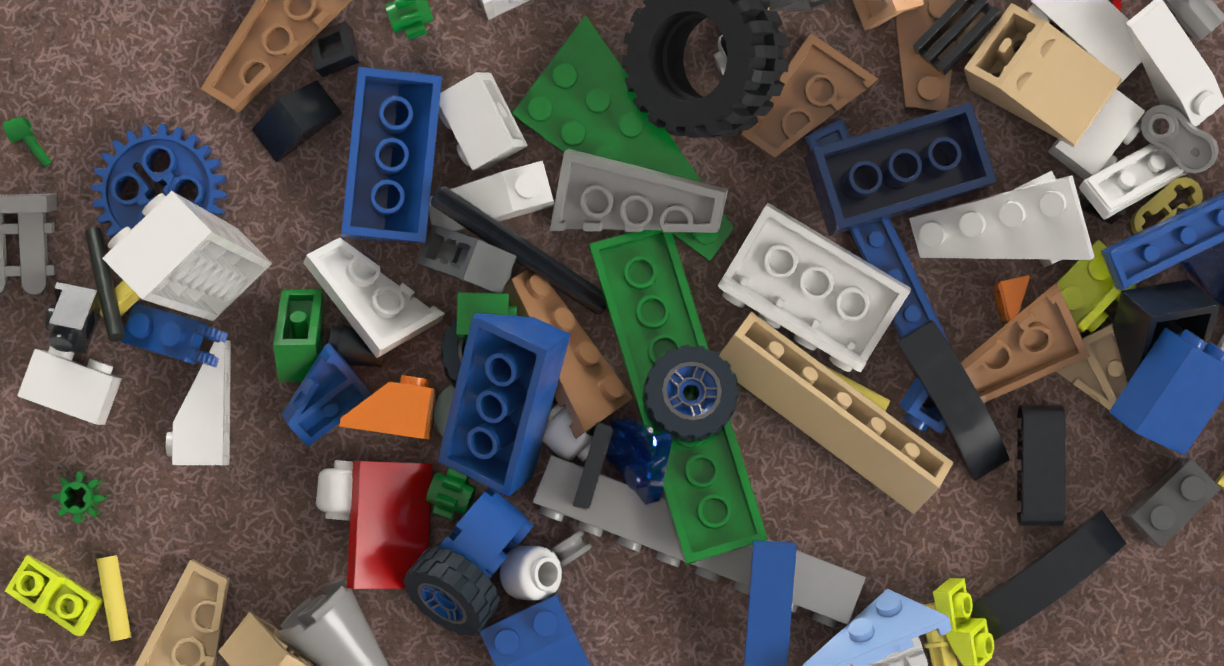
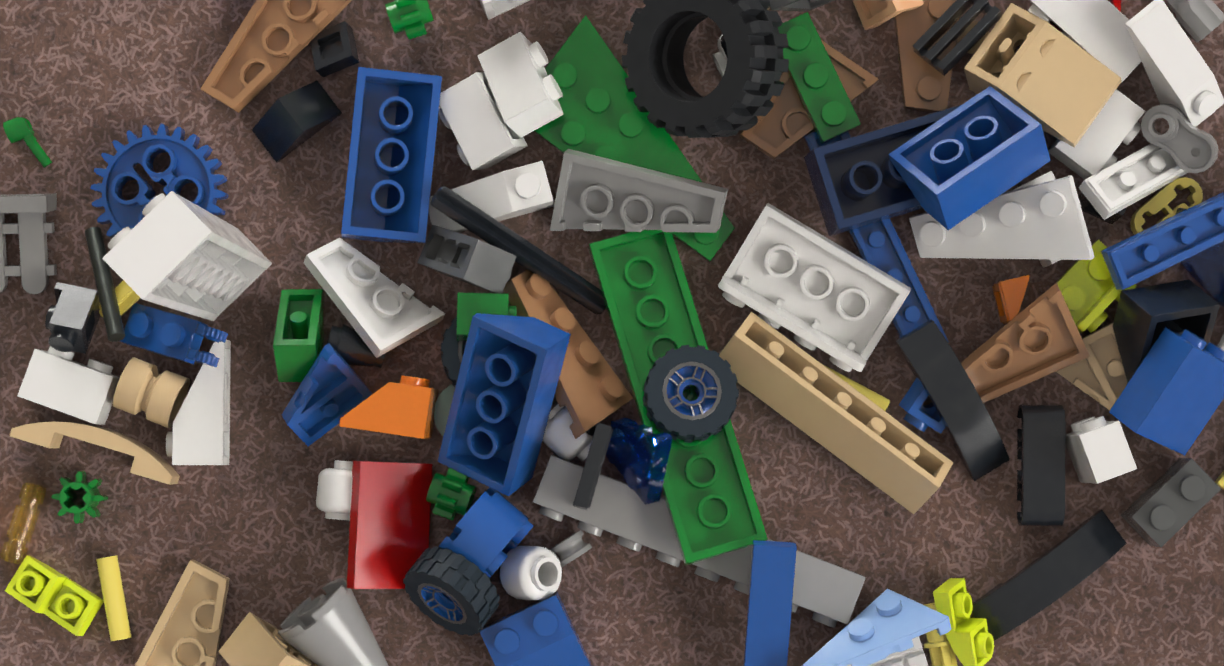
none -> clear yellow axle [0,483,46,564]
none -> tan slope [10,421,180,485]
none -> tan wheel [113,357,190,428]
none -> white brick [477,32,564,138]
none -> green plate [778,12,861,144]
none -> blue slope [888,86,1051,230]
none -> white brick [1065,416,1137,484]

